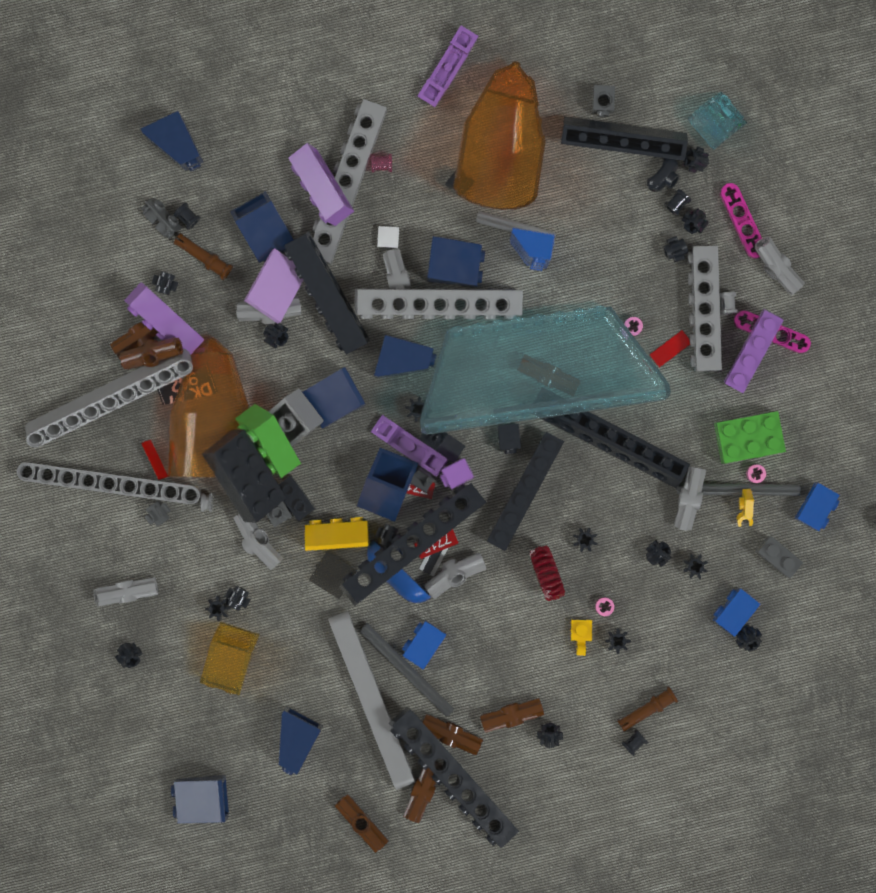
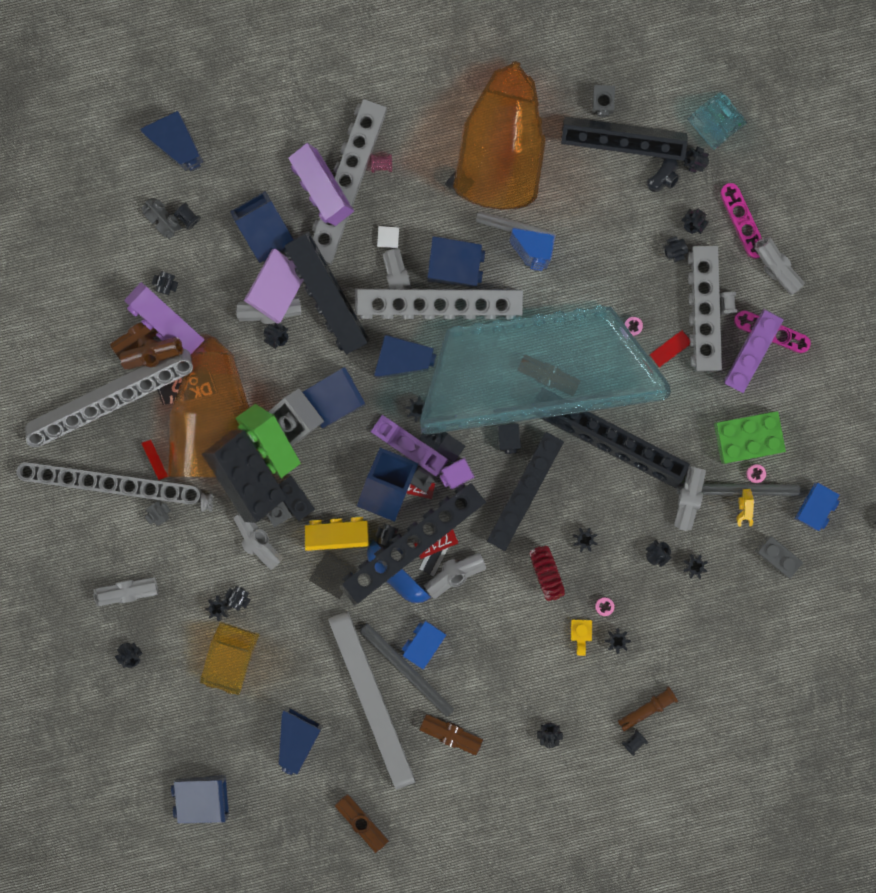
reddish brown pin [174,233,233,281] -> none
black brick [389,707,519,848] -> none
reddish brown piece [403,761,443,823] -> none
medium lavender slope [417,25,479,107] -> none
reddish brown piece [480,698,544,733] -> none
black bush [664,189,691,216] -> none
blue brick [713,588,760,637] -> none
black gear [736,625,762,651] -> none

